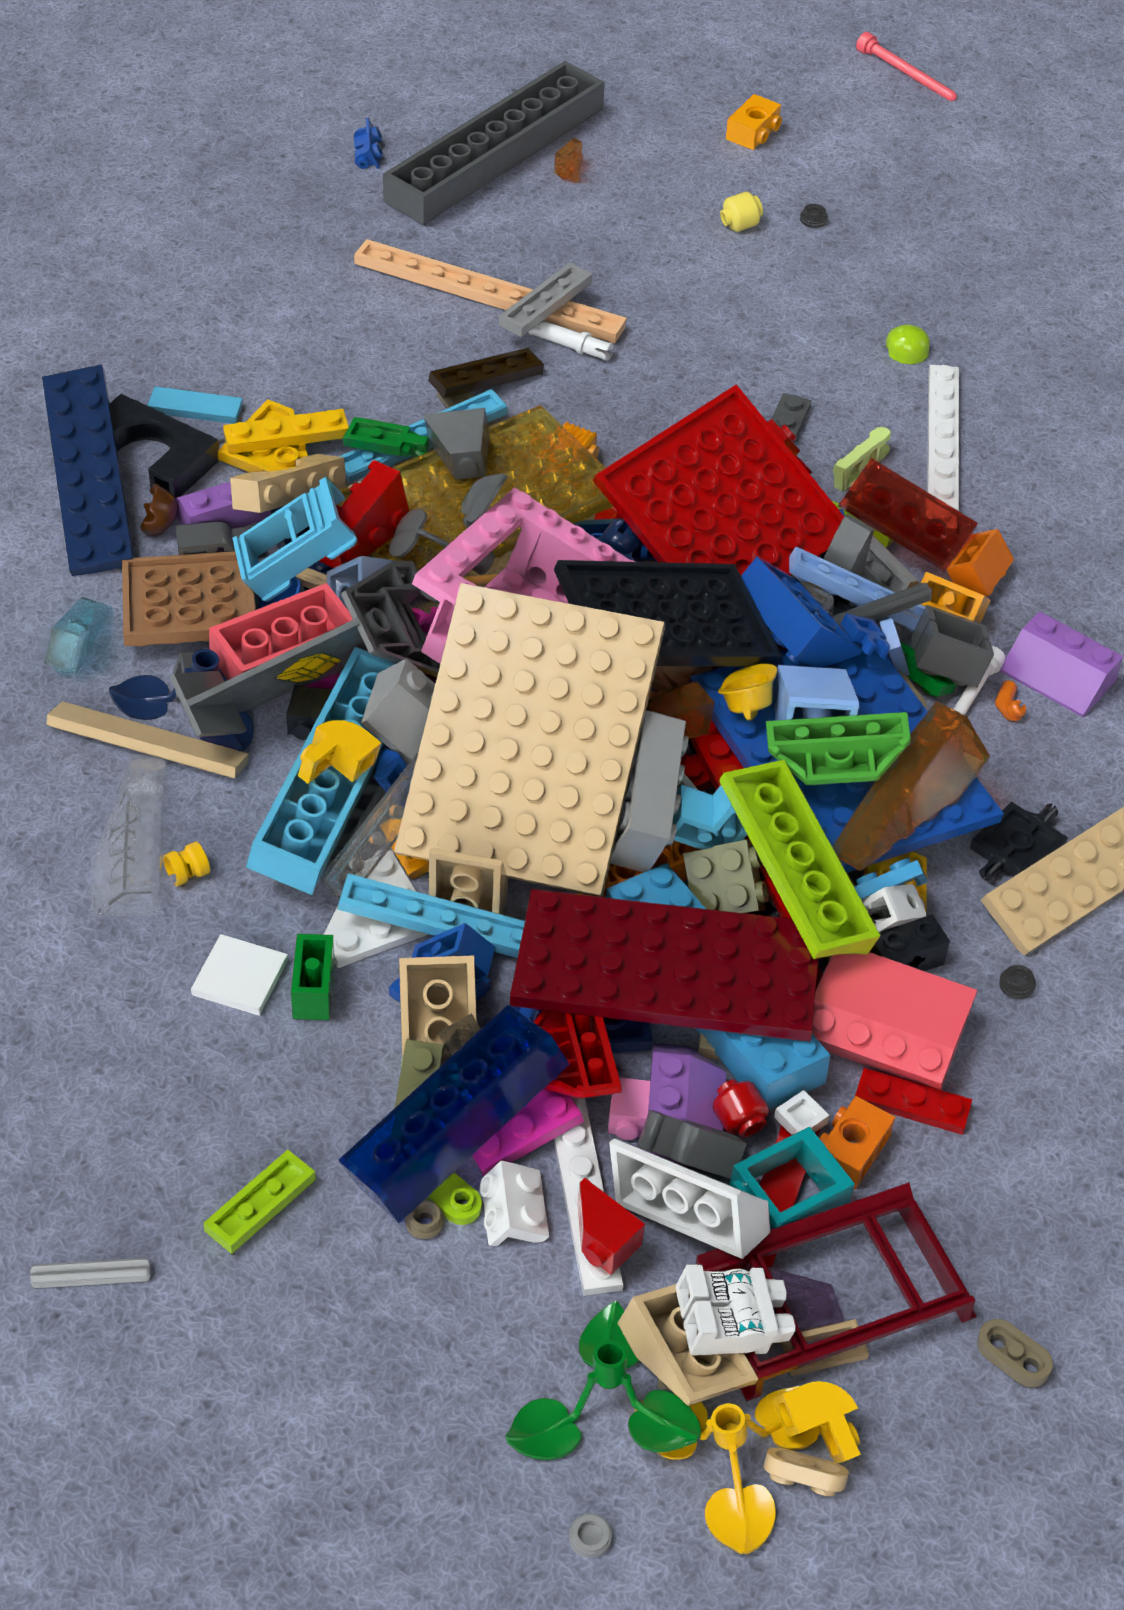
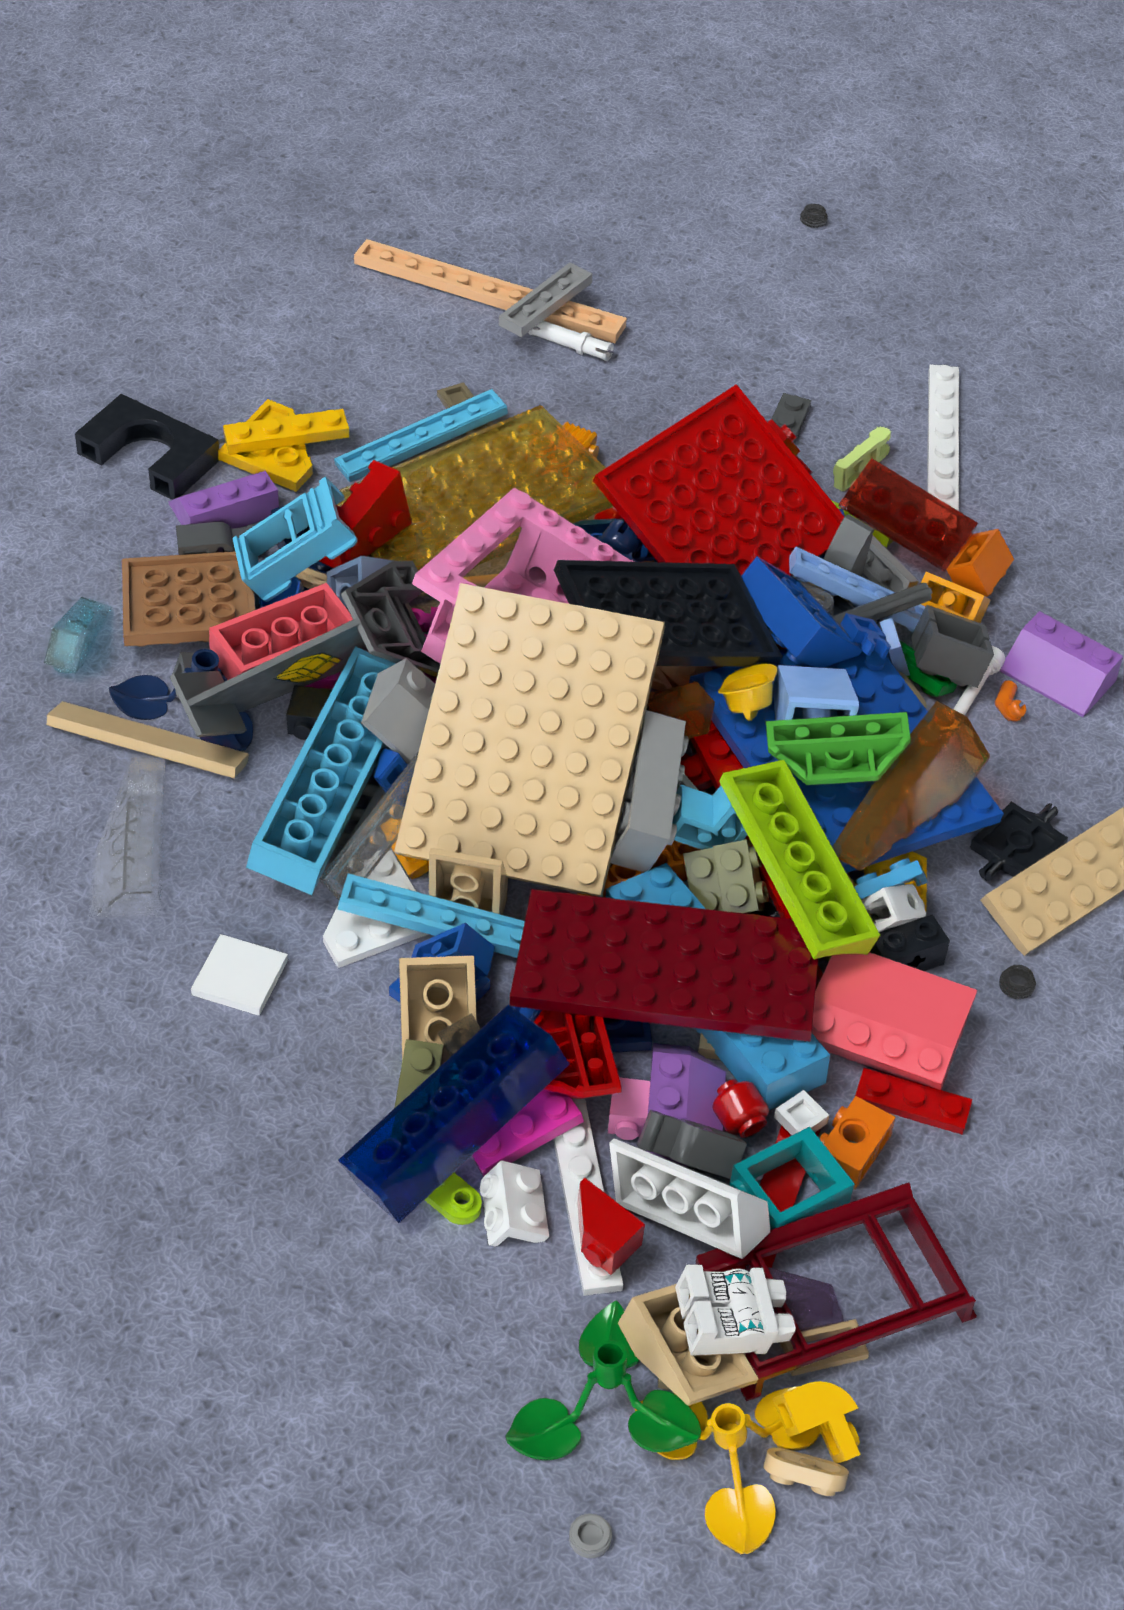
light grey axle [30,1257,151,1288] -> none
dark blue plate [42,364,134,576] -> none
reddish brown hair [140,484,178,536] -> none
medium azure tile [147,386,243,424] -> none
yellow wheel [163,841,210,887] -> none
lime plate [203,1149,316,1254] -> none
tan arch [230,454,346,513] -> none
green brick [291,934,335,1020] -> none
yellow brick [298,720,382,784] -> none
green hinge [343,417,431,458] -> none
blue hinge [354,117,383,169] -> none
dark grey brick [383,61,605,225] -> none
dark grey plant [389,474,508,603] -> none
dark tan plate [405,1200,444,1239] -> none
dark grey slope [424,408,490,479] -> none
dark brown plate [428,348,544,398] -> none
clear orange bracket [554,138,583,183] -> none
light yellow head [720,191,763,232] -> none
light orange brick [726,94,782,150] -> none
coral piece [856,32,957,101] -> none
lime hair [886,324,930,365] -> none
dark tan plate [977,1319,1053,1388] -> none

